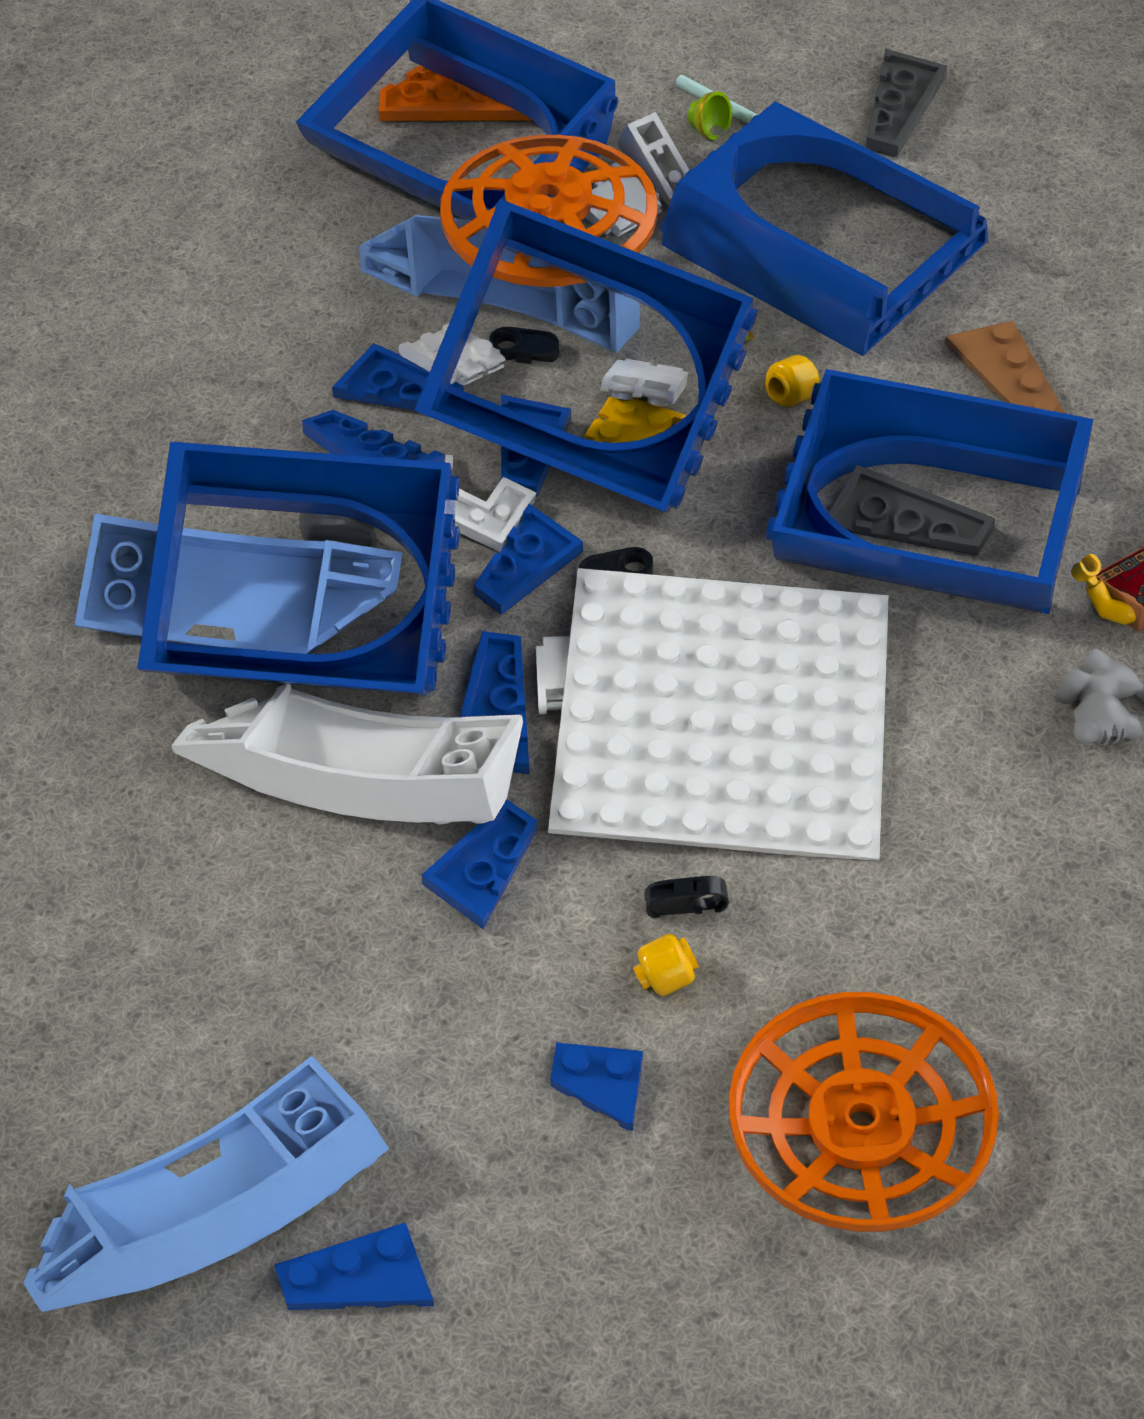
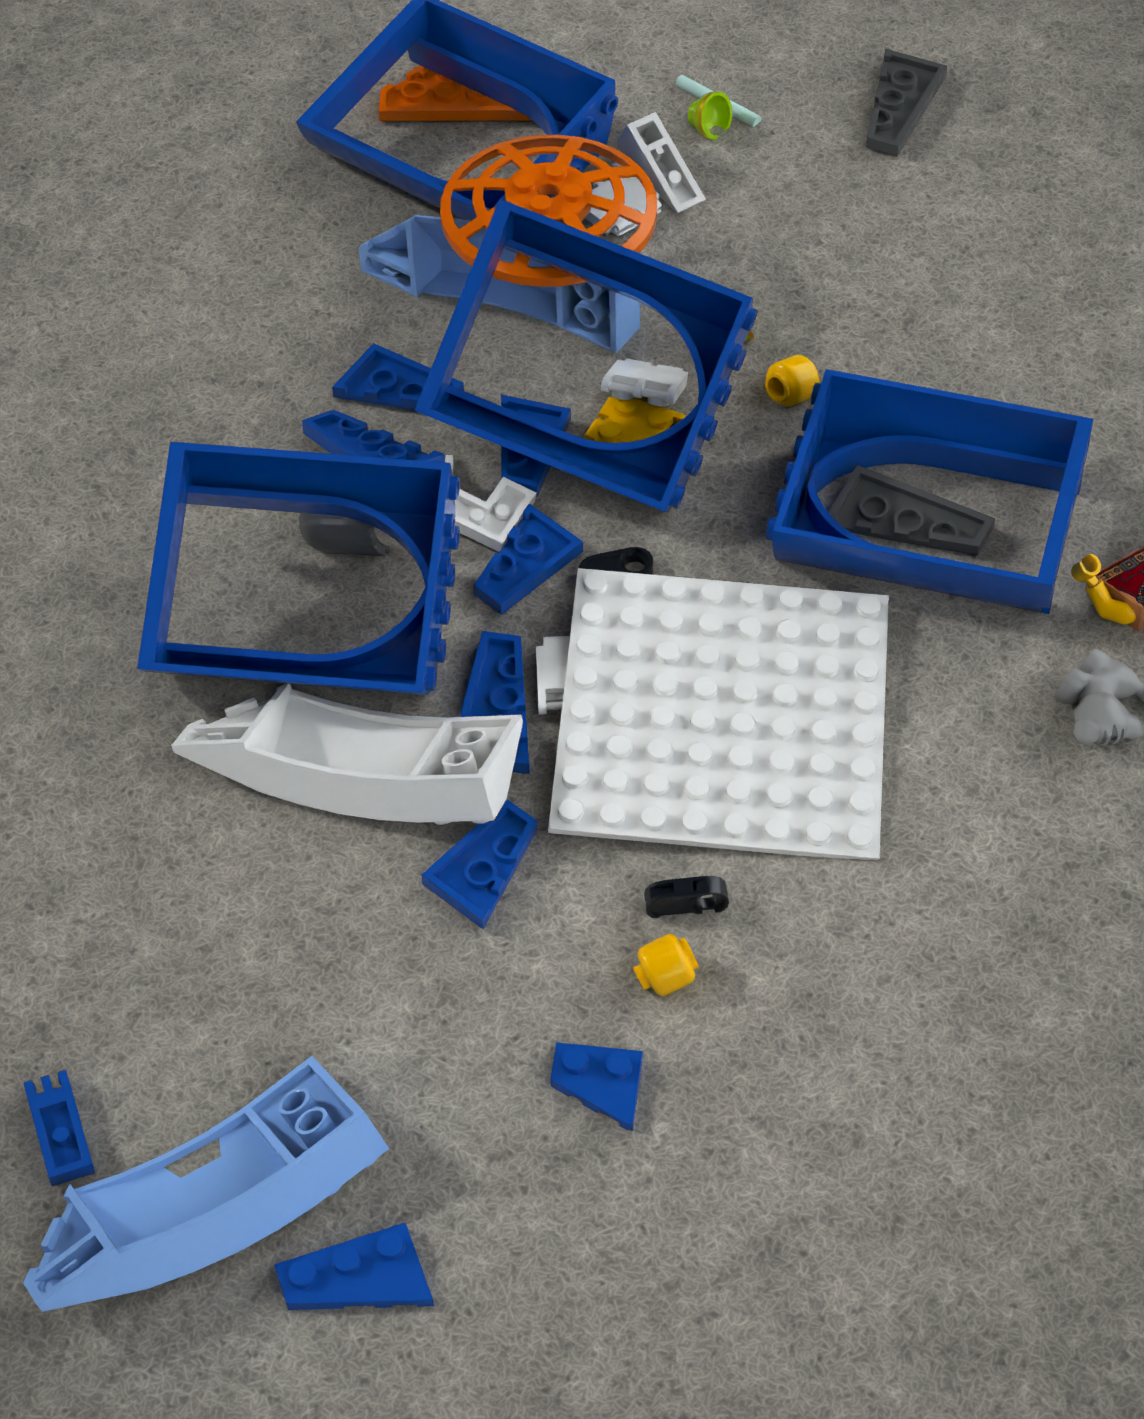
light blue slope [74,514,403,654] -> none
white plate [398,323,505,385] -> none
black piece [489,327,559,364] -> none
blue panel [660,101,988,356] -> none
orange dish [729,992,999,1232] -> none
medium nougat wing [945,320,1065,413] -> none
none -> blue hinge [23,1070,95,1186]

